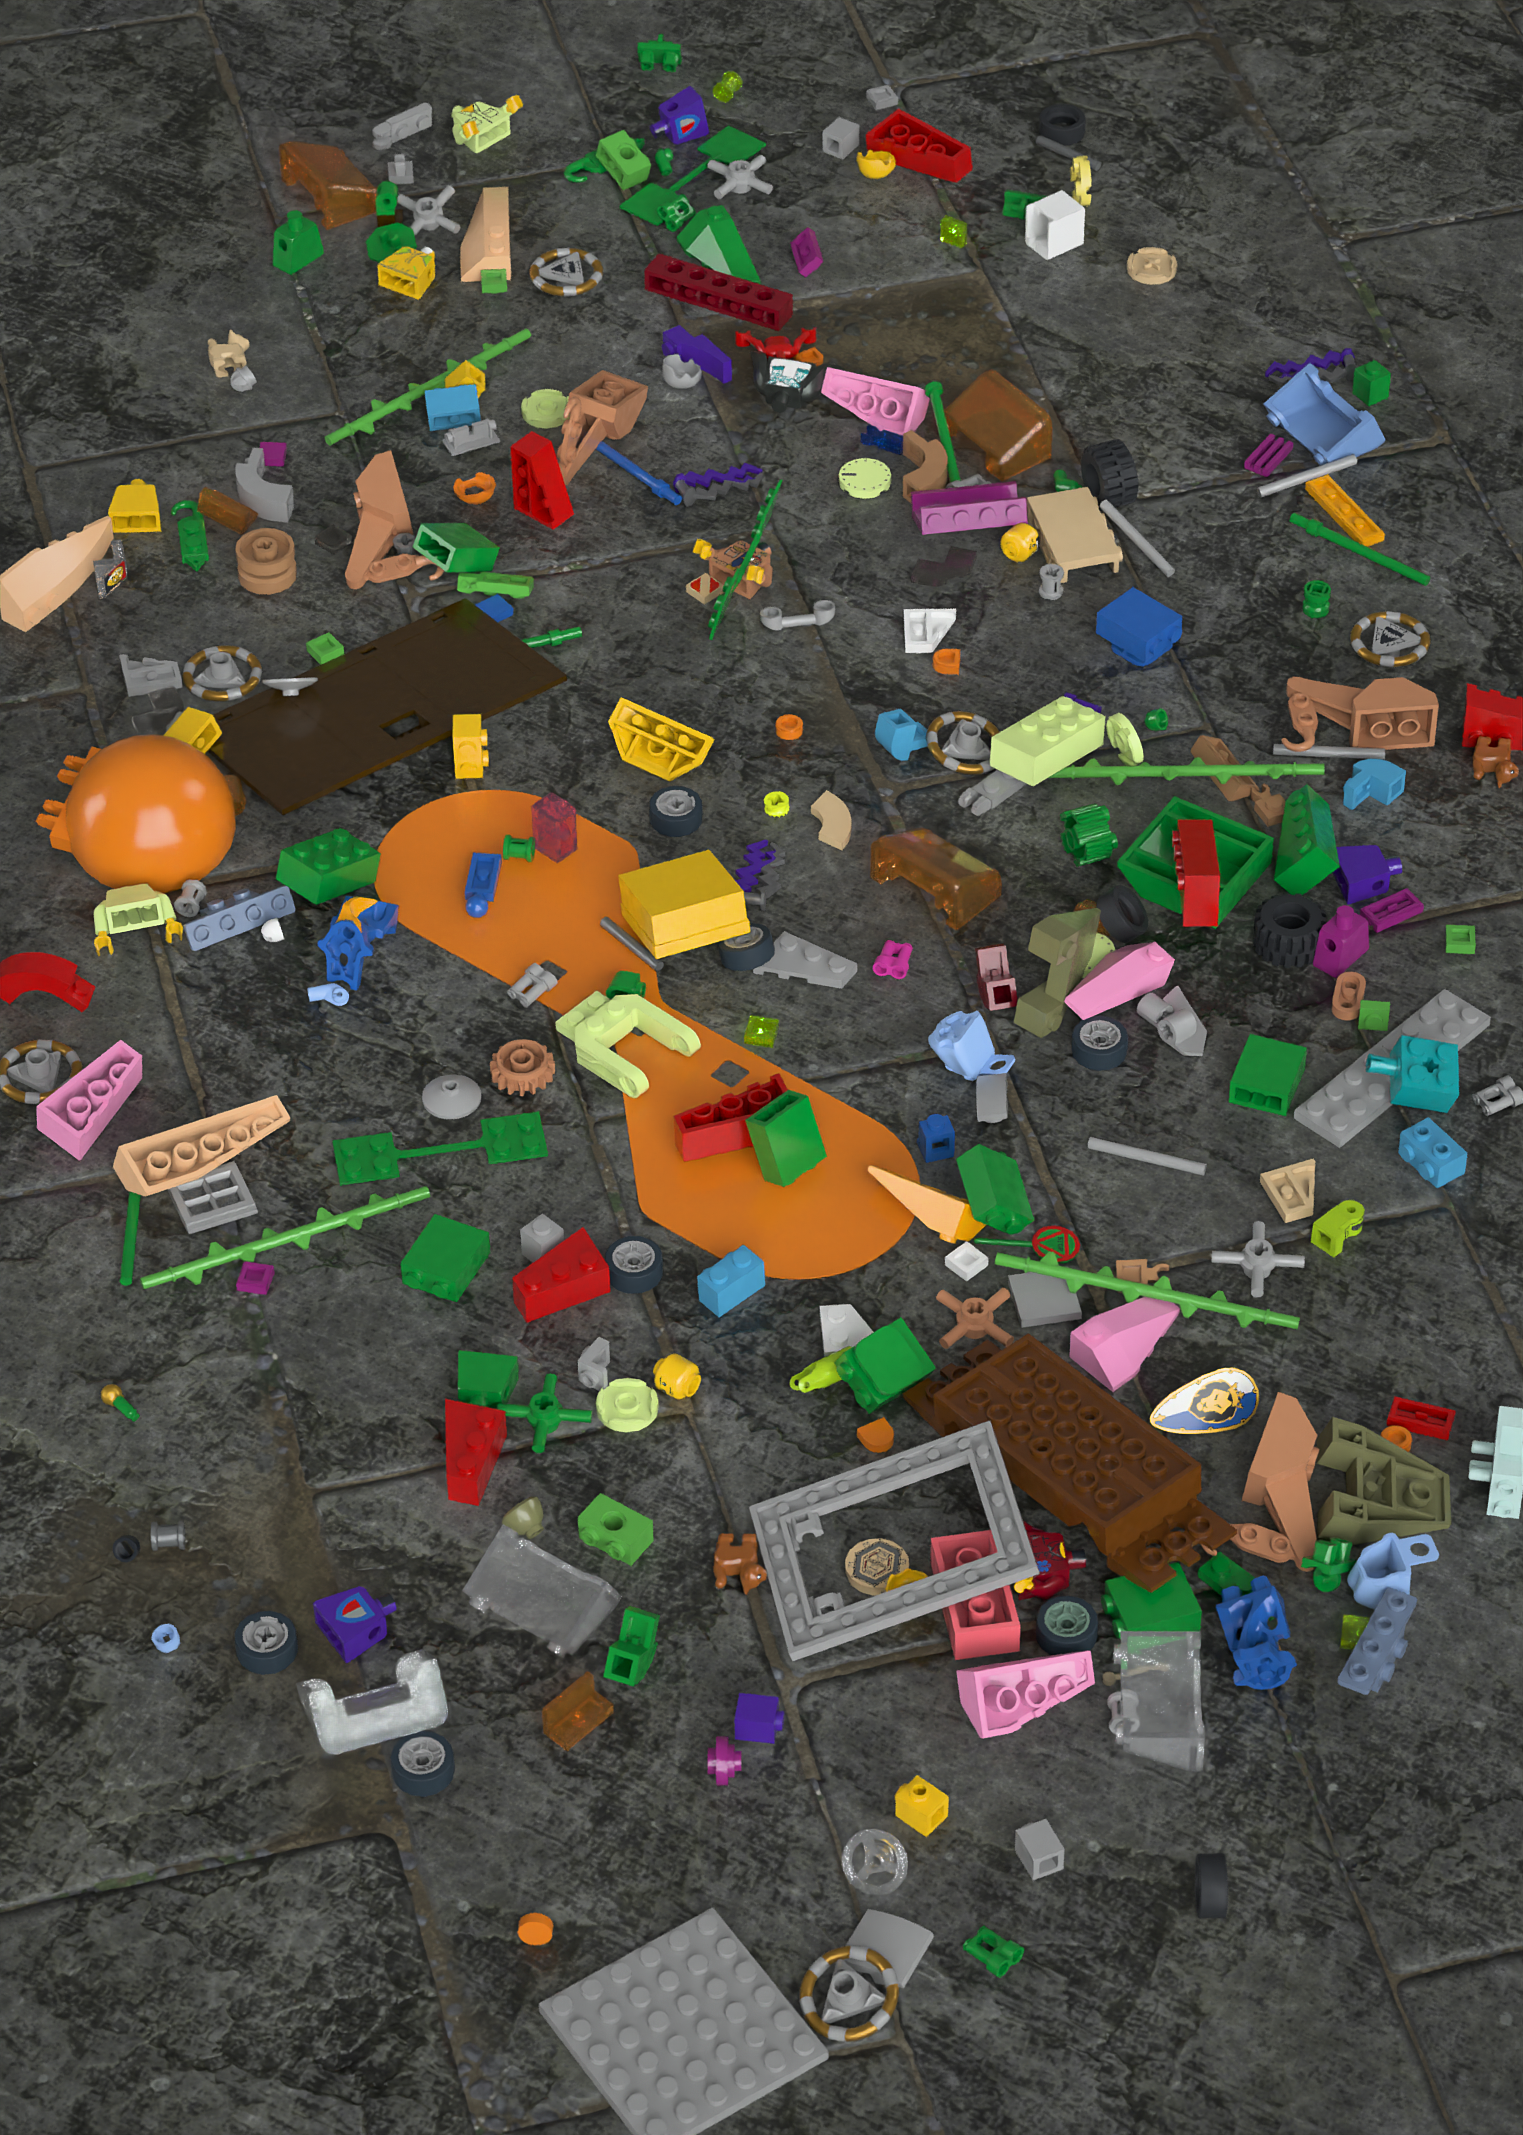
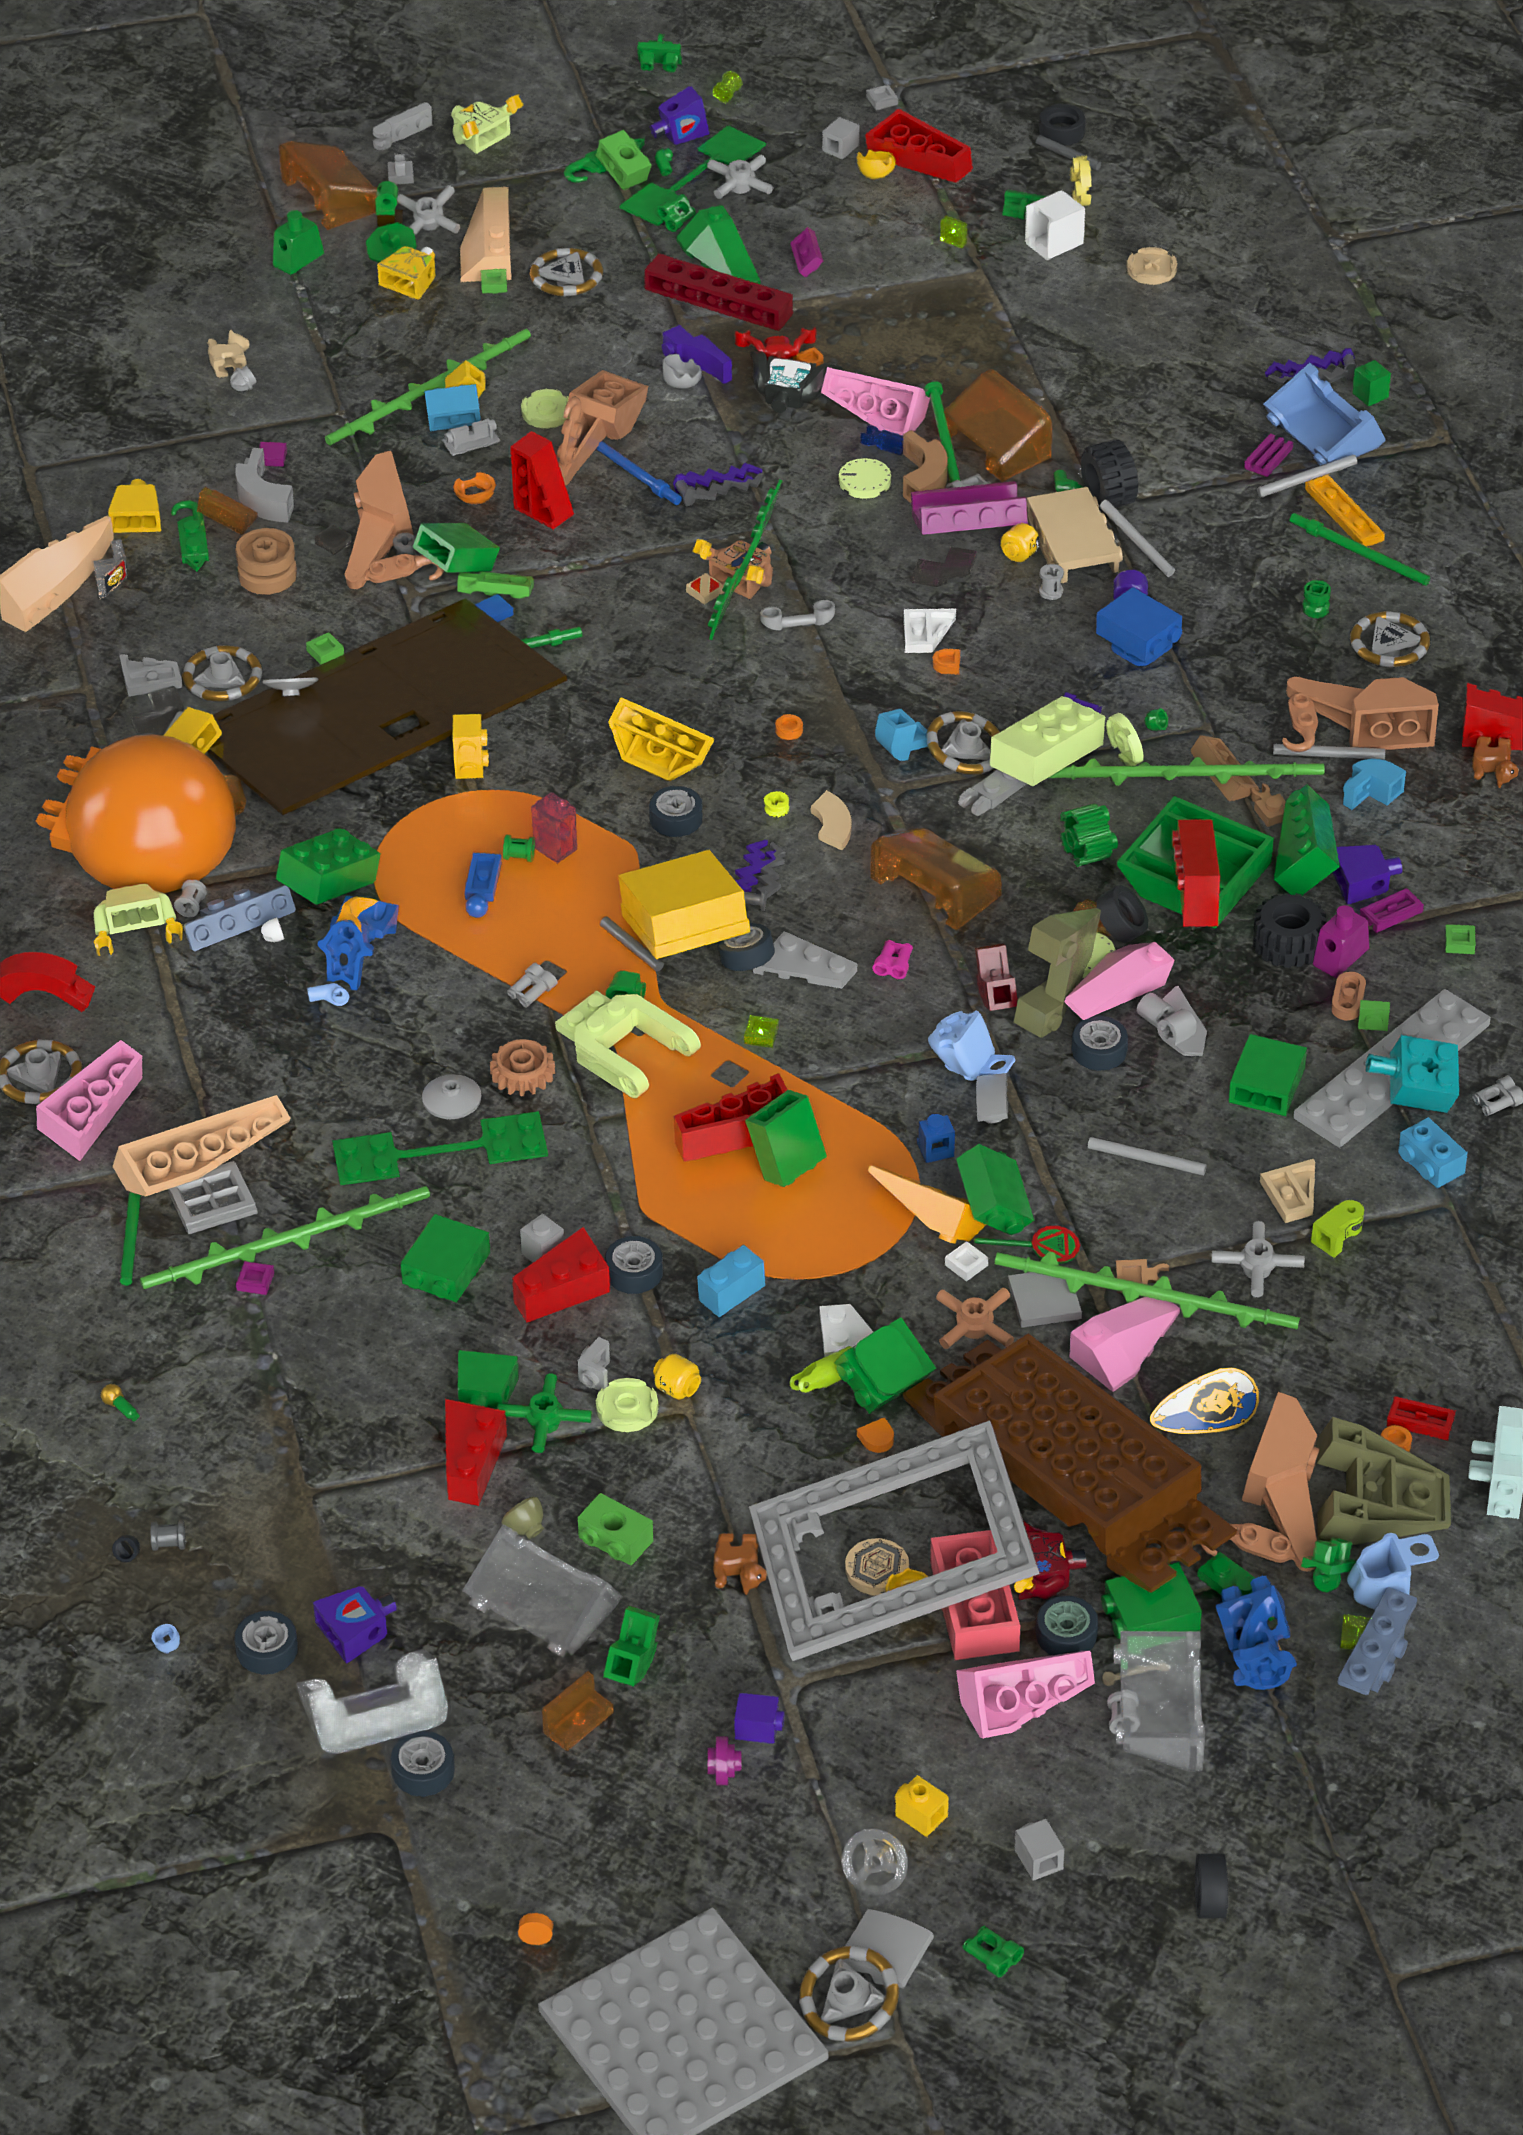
none -> dark purple head [1113,570,1148,600]

